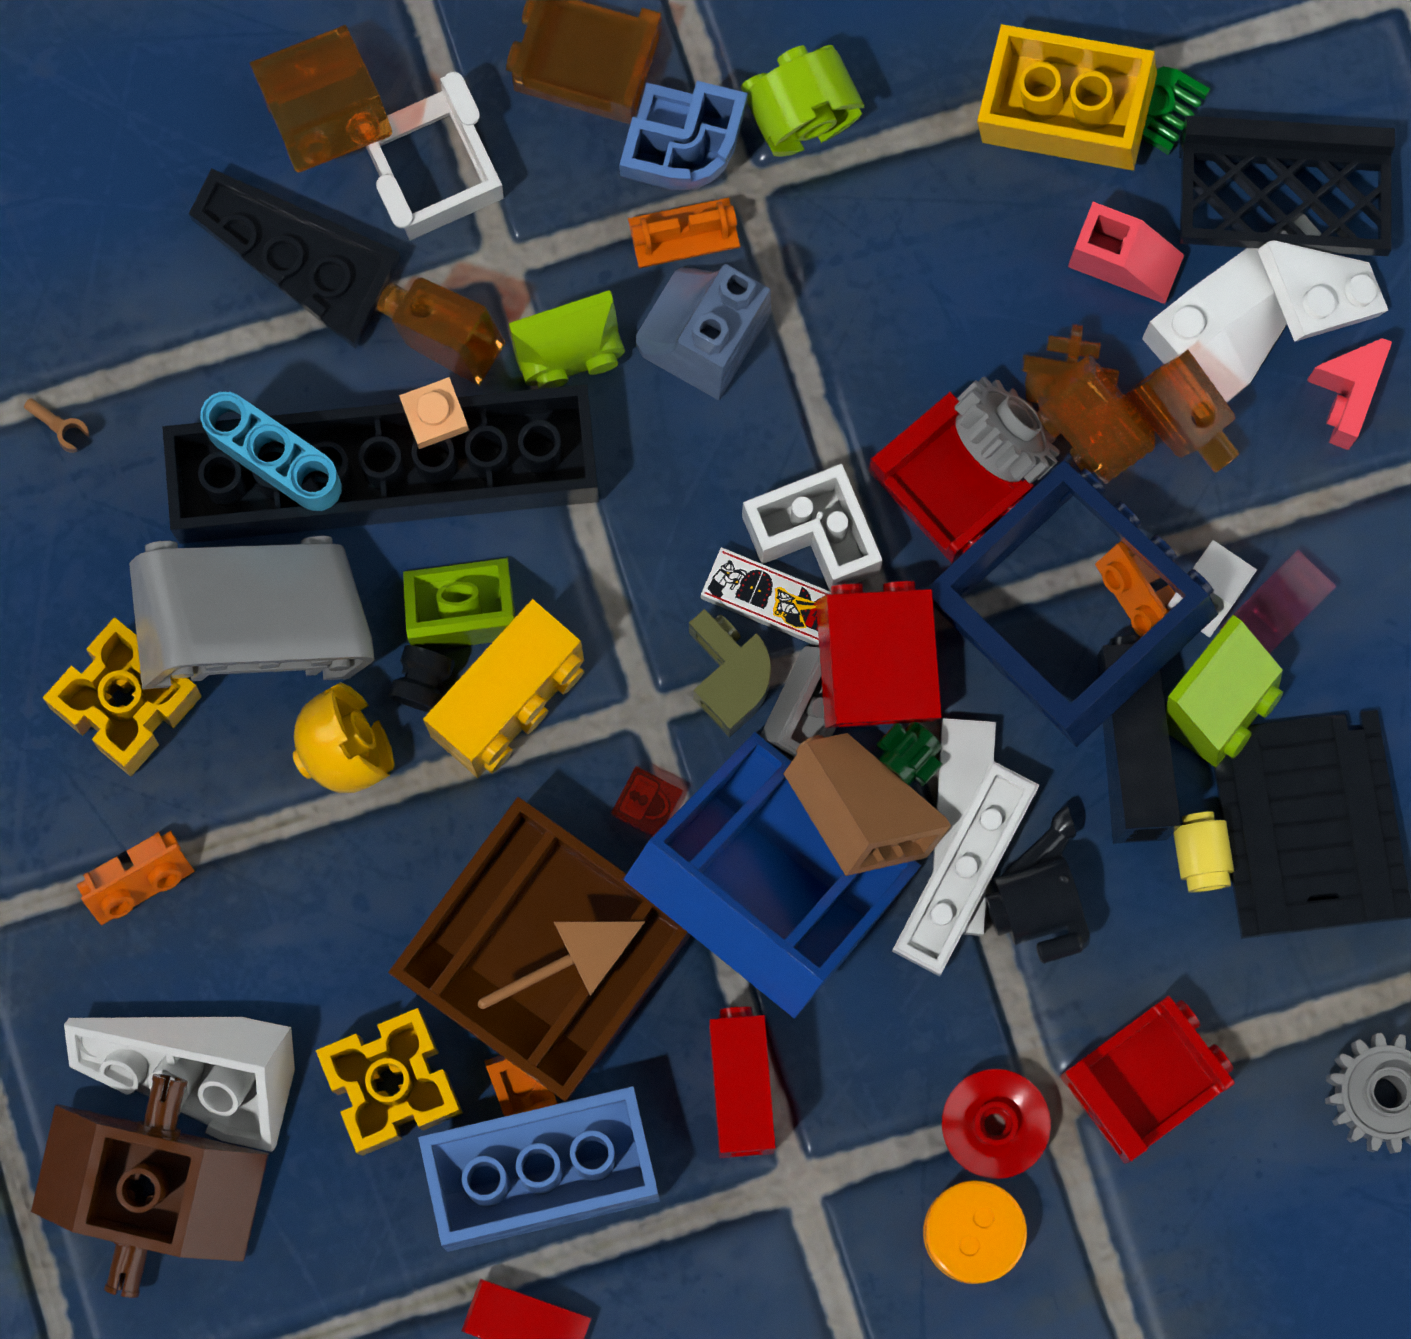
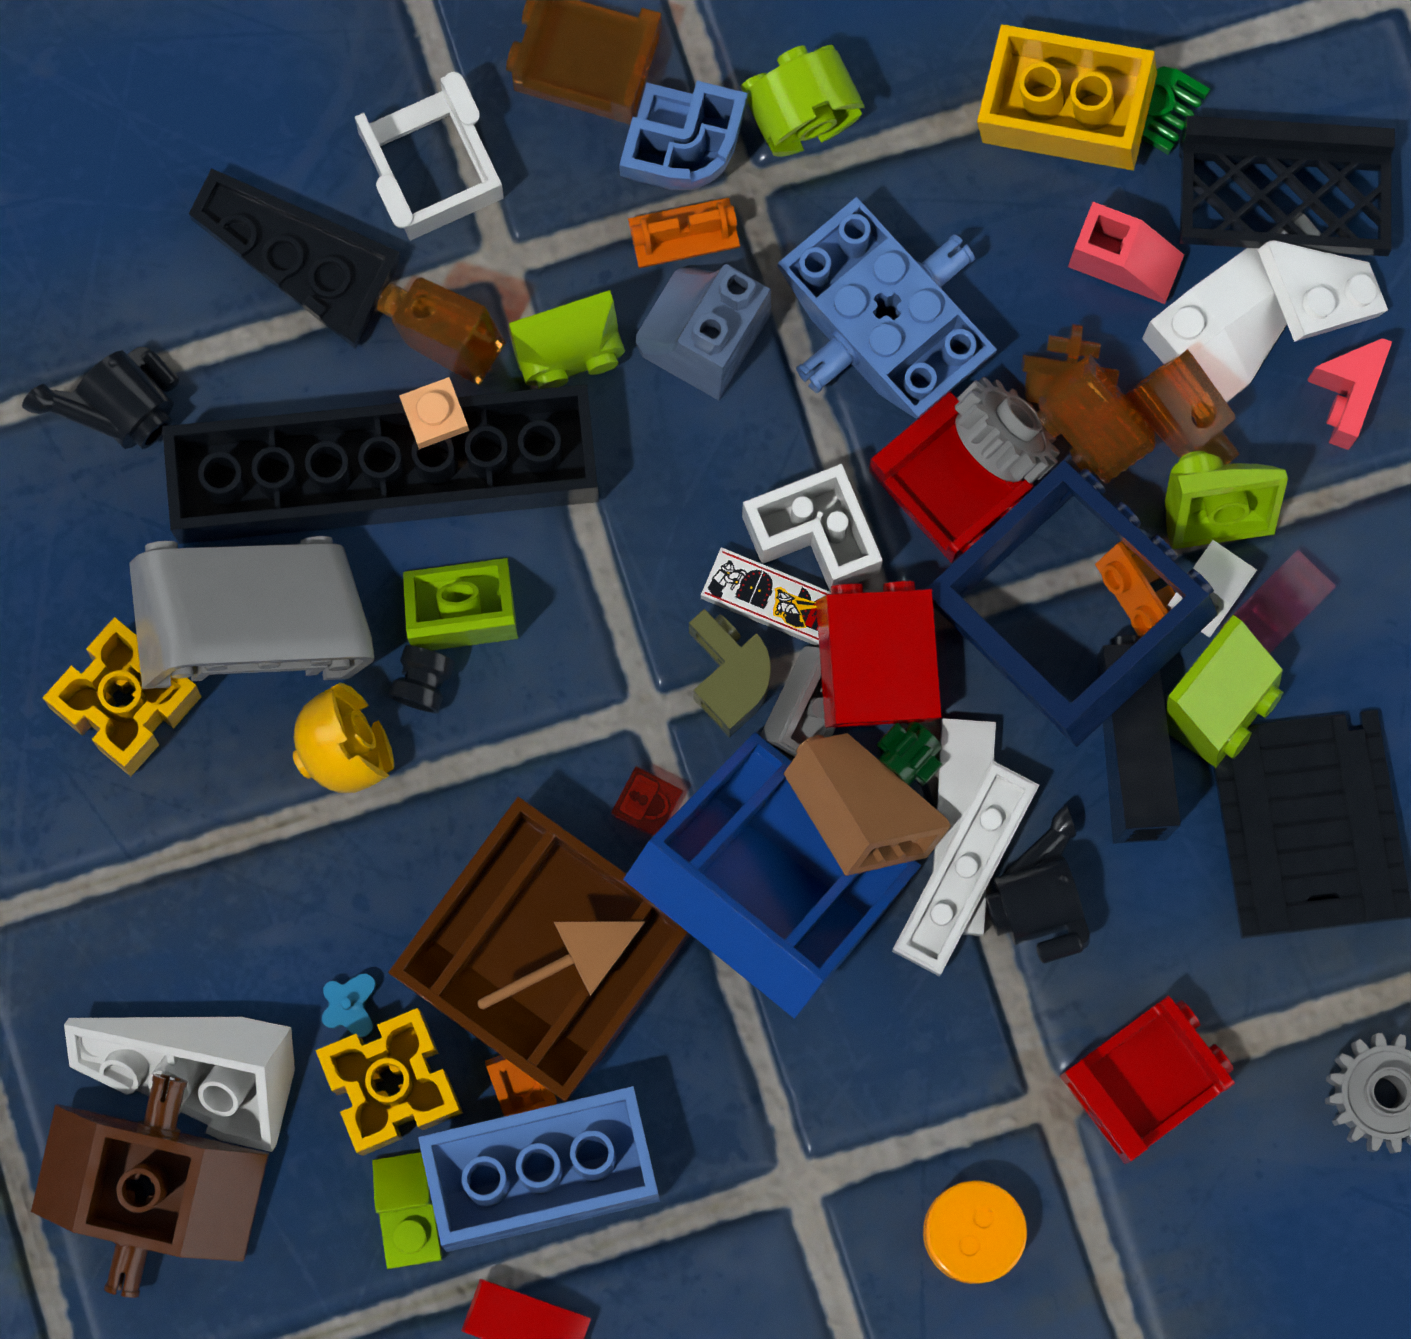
medium nougat hand [24,398,89,453] -> none
orange hinge [76,831,195,925] -> none
medium azure beam [200,392,342,511] -> none
clear orange panel [249,24,393,172] -> none
yellow brick [423,599,584,778] -> none
red brick [709,1006,776,1158] -> none
red dish [941,1069,1051,1179] -> none
light yellow brick [1173,812,1234,893] -> none
none -> black piece [22,347,180,449]
none -> dark azure piece [322,974,376,1038]
none -> lime slope [372,1152,443,1269]
none -> medium blue slope [777,197,997,420]
none -> lime slope [1165,451,1288,549]

